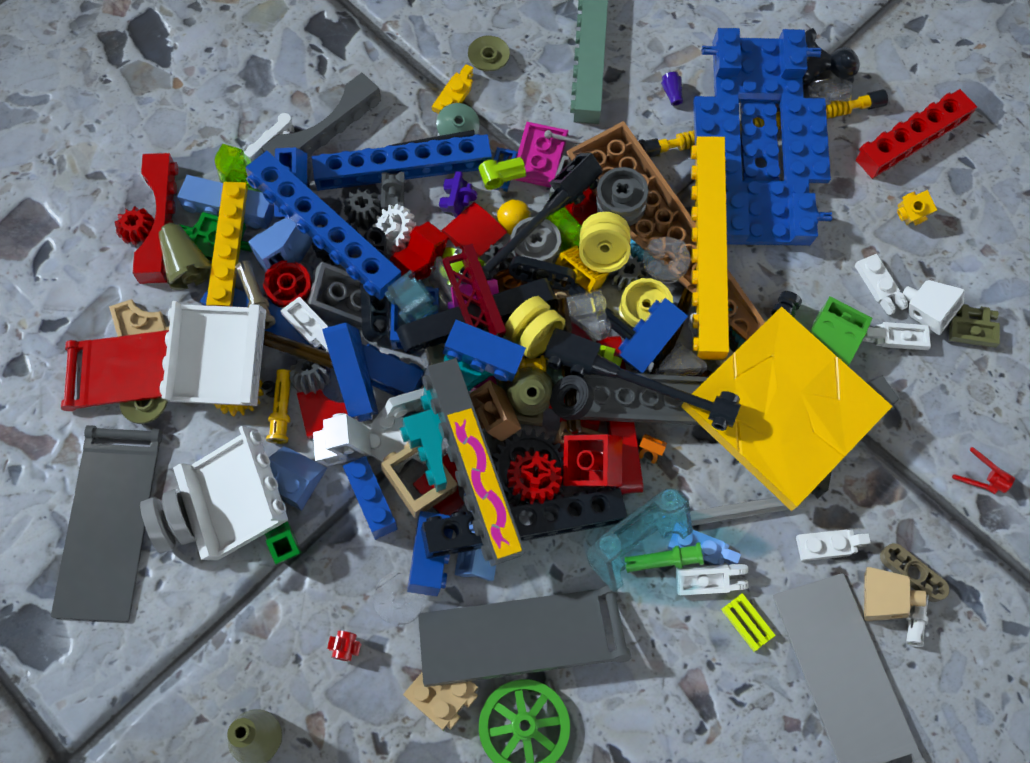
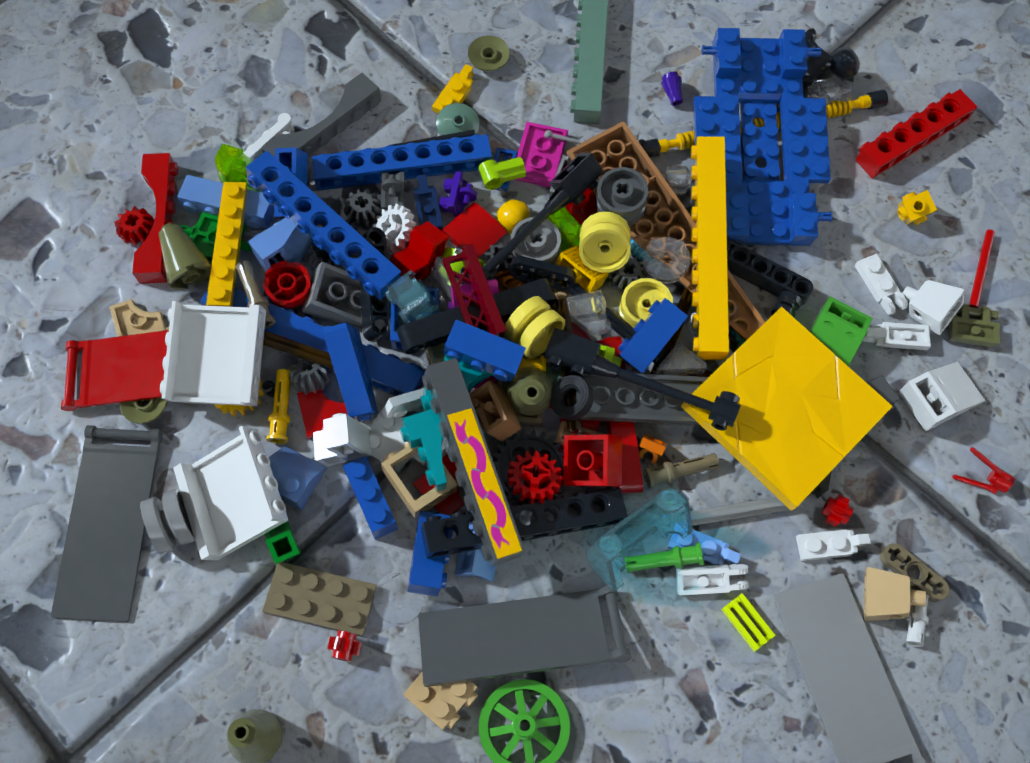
white hinge [281,297,329,352] -> none
none -> dark tan plate [262,562,378,637]
none -> dark blue hinge [413,174,443,230]
none -> dark tan pin [643,453,719,489]
none -> clear head [661,165,692,195]
none -> black beam [727,238,813,306]
none -> red gear [821,494,853,527]
none -> white slope [898,361,985,432]
none -> red bar [969,229,995,308]

